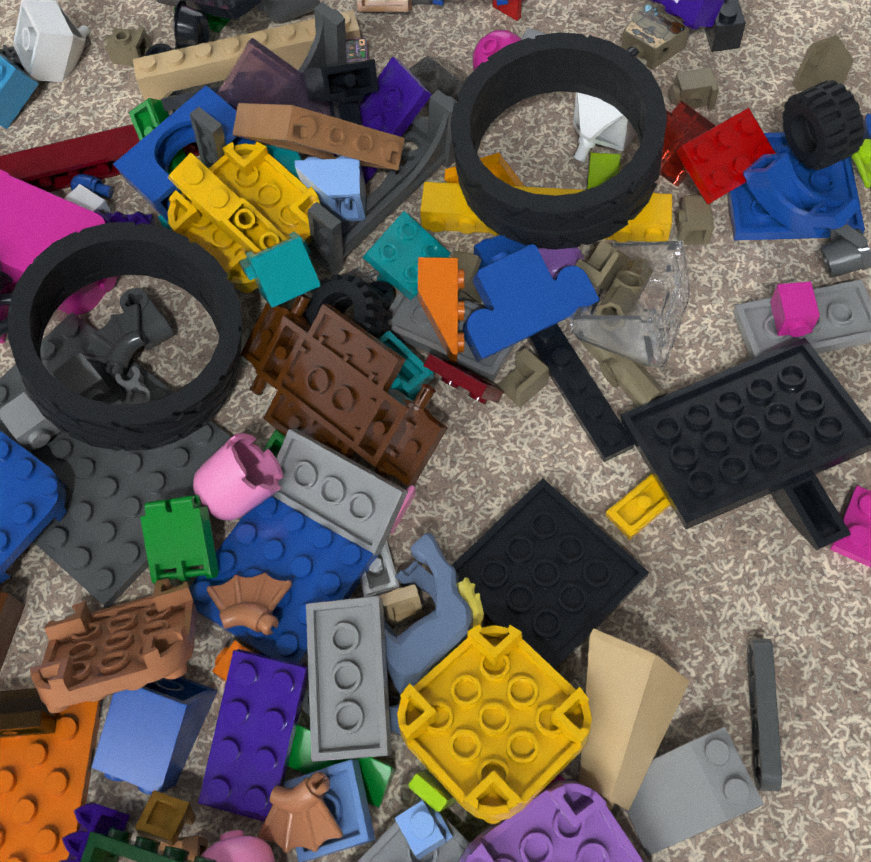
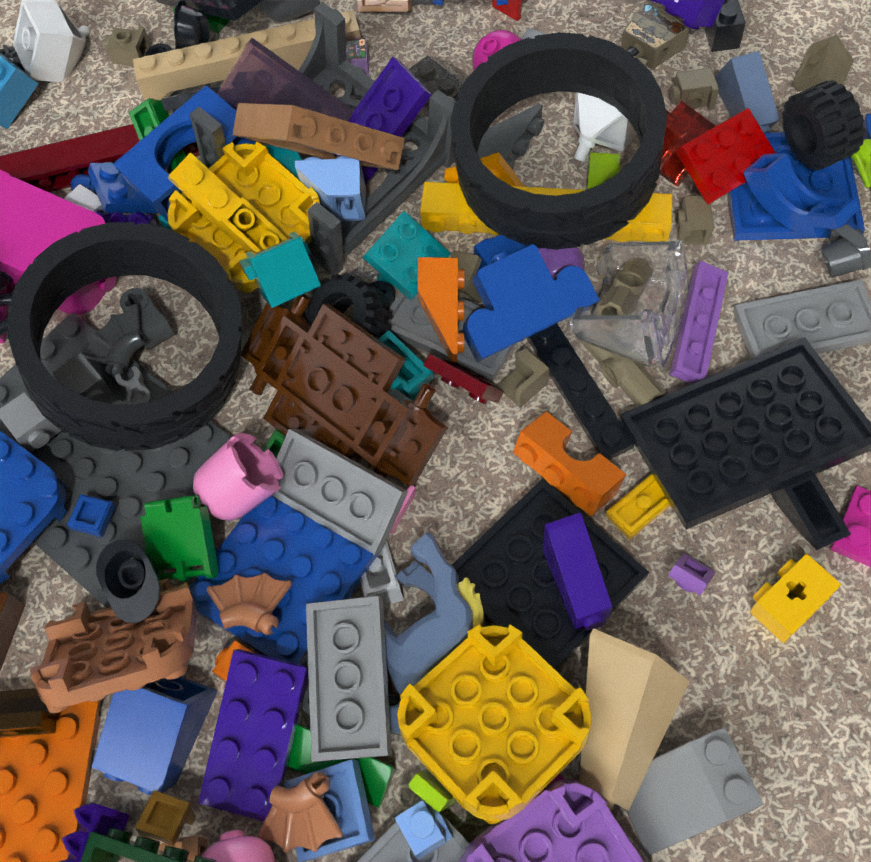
black brick [303,59,379,125] -> none
tan plate [380,584,425,627] -> none
dark tan panel [575,241,630,291] -> none
dark grey beam [747,638,782,792] -> none
dark pink brick [770,281,820,337] -> none
none -> blue tile [67,494,116,538]
none -> blue plate [88,162,158,213]
none -> black piece [96,540,161,623]
none -> dark grey slope [477,103,544,170]
none -> orange arch [513,411,627,517]
none -> dark purple slope [543,512,612,630]
none -> medium lavender plate [668,553,715,596]
none -> medium lavender plate [669,260,728,384]
none -> sand blue slope [715,51,780,133]
none -> yellow brick [750,553,842,644]

